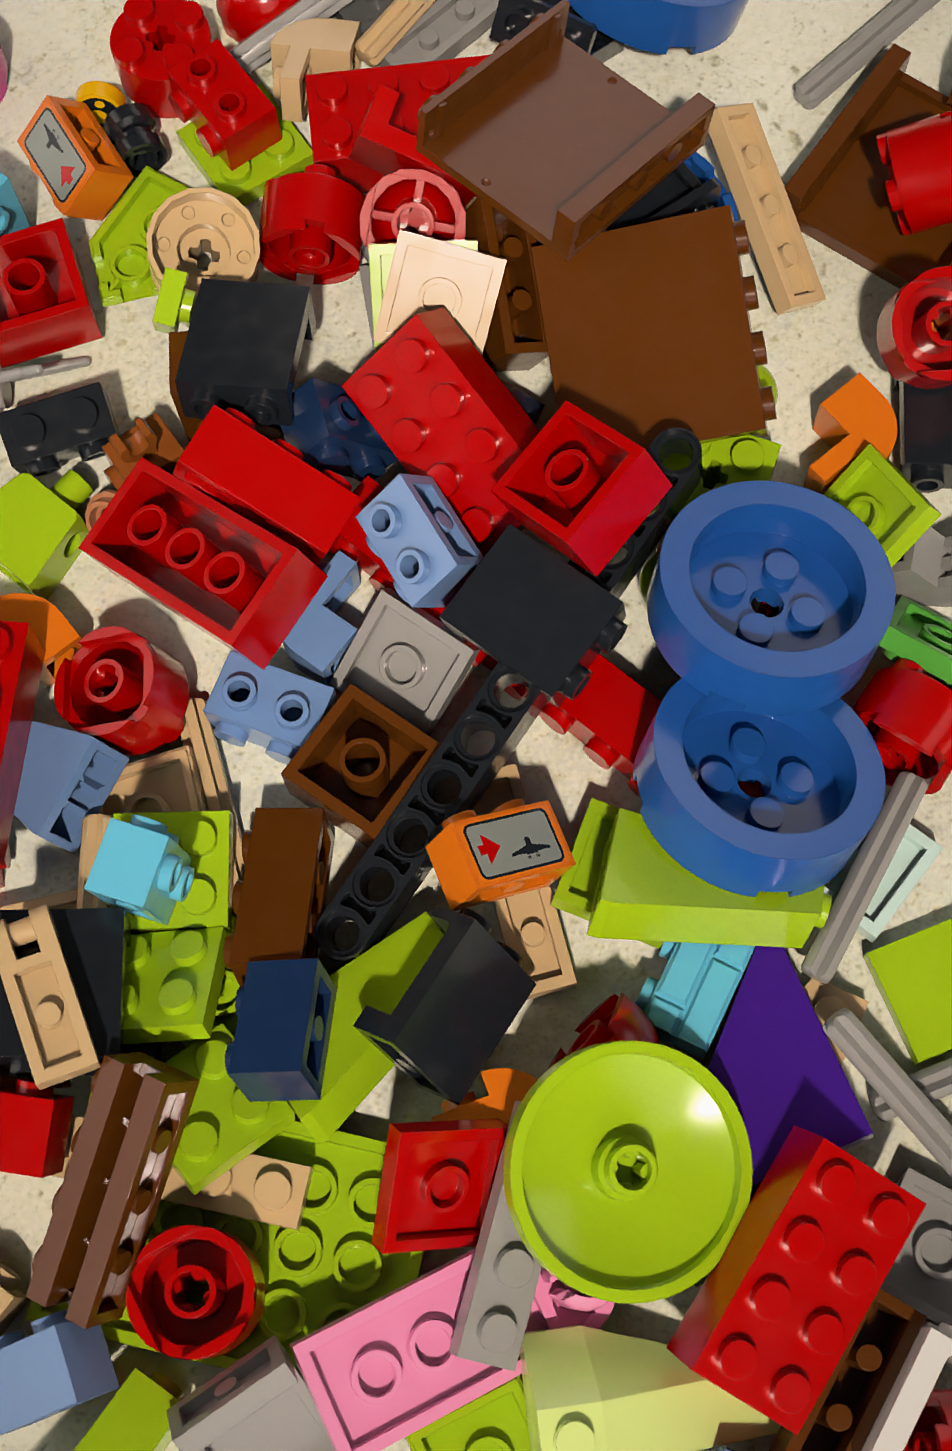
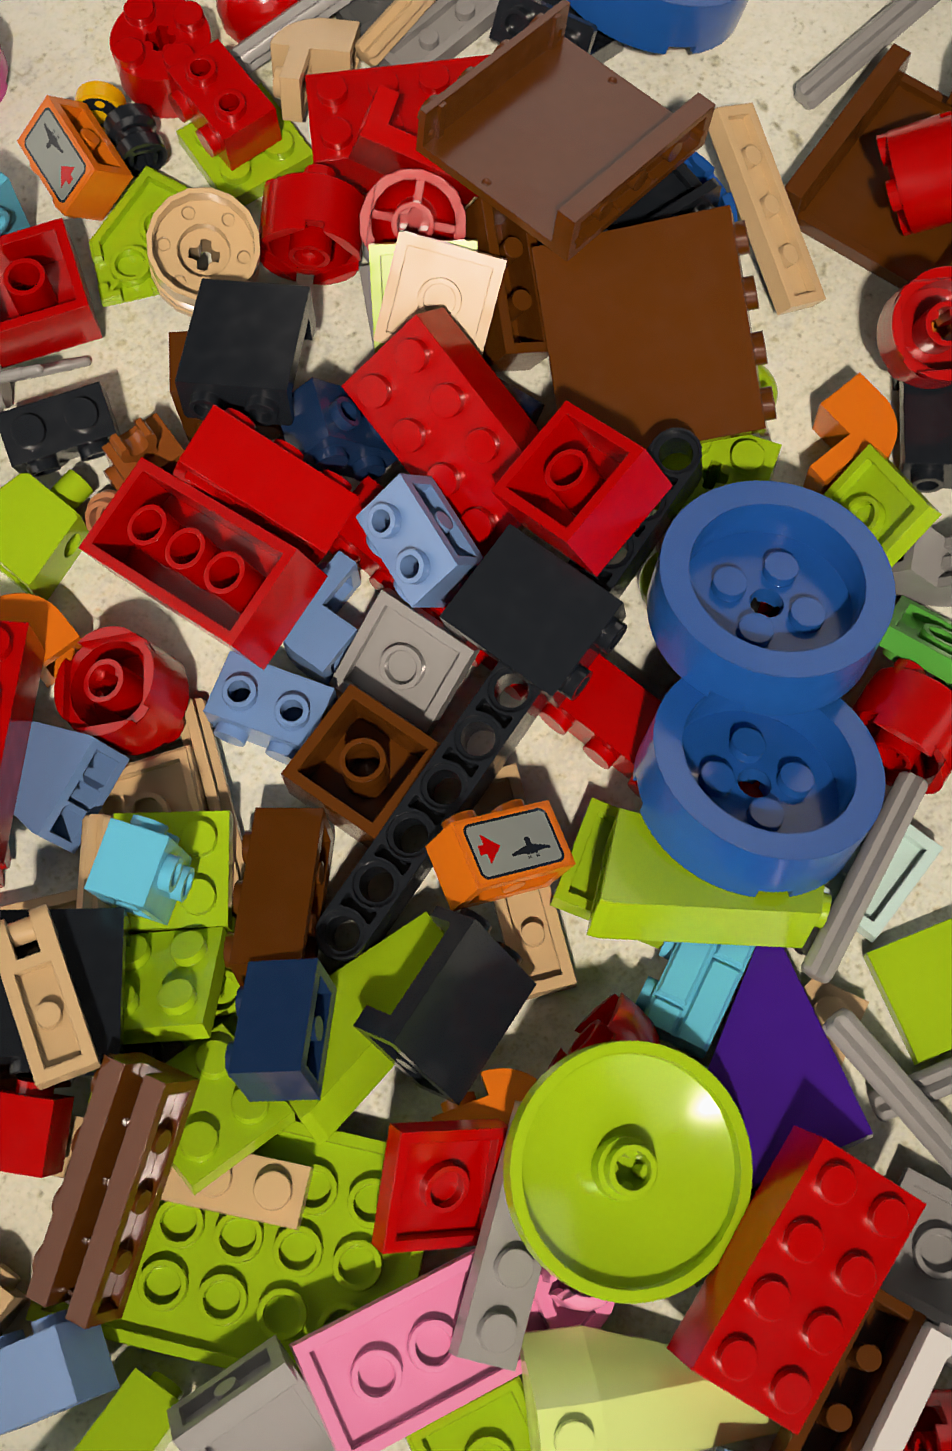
red brick [126,1225,265,1360] -> none
lime plate [152,267,197,334] -> none

